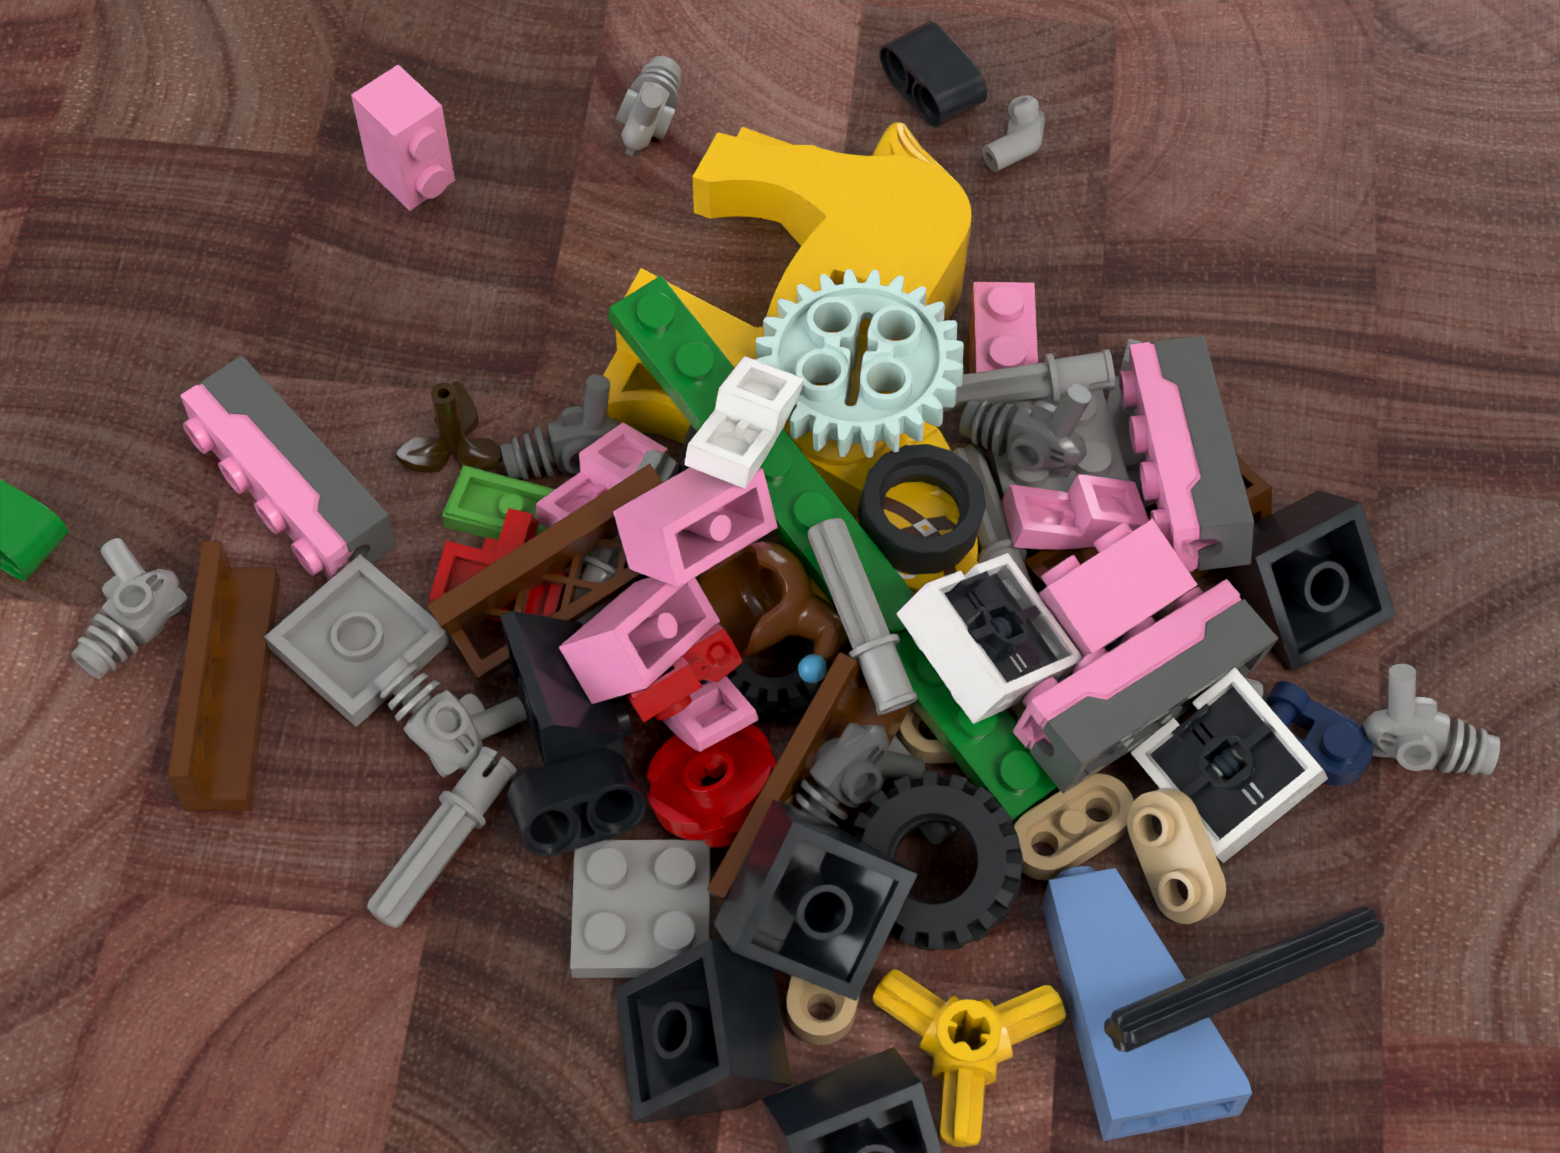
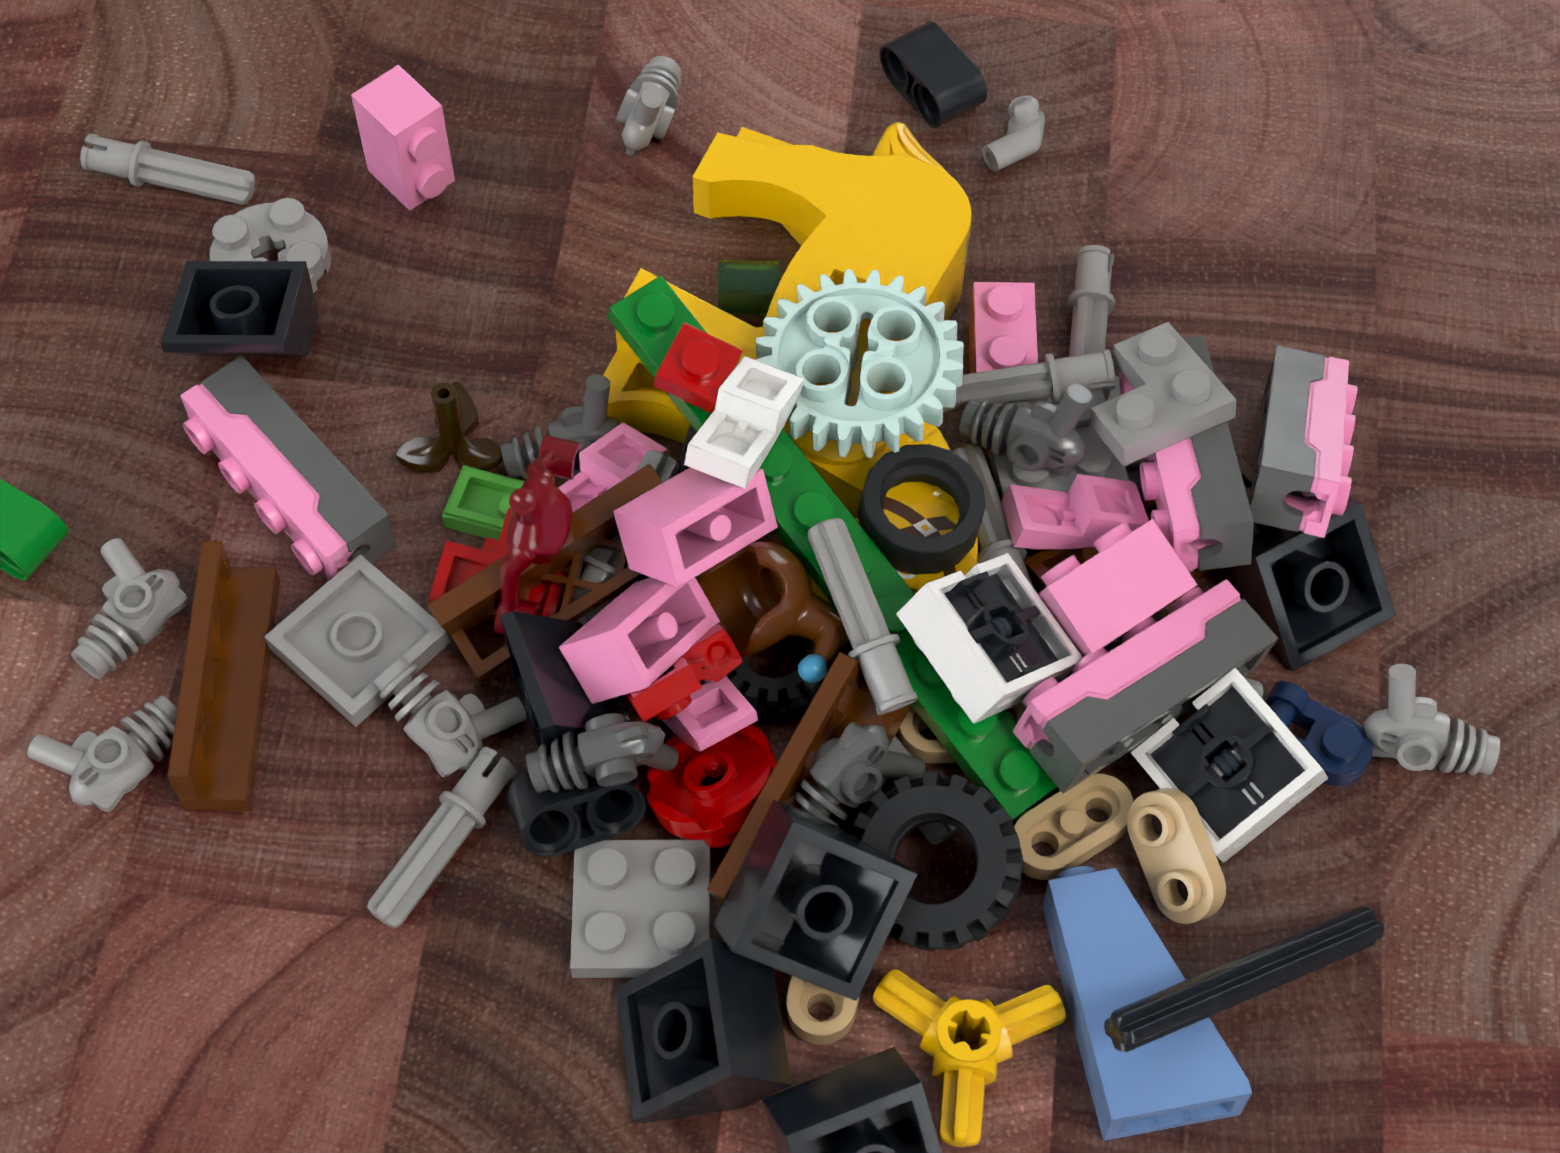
none -> light grey piece [27,695,178,812]
none -> light grey axle [80,133,255,205]
none -> black slope [161,261,319,357]
none -> light grey plate [209,198,331,293]
none -> dark red piece [494,435,582,635]
none -> dark grey piece [526,713,678,793]
none -> red plate [653,322,743,414]
none -> clear green beam [718,259,780,315]
none -> light grey axle [1067,245,1115,357]
none -> light grey plate [1091,322,1236,466]
none -> piece [1249,345,1358,538]

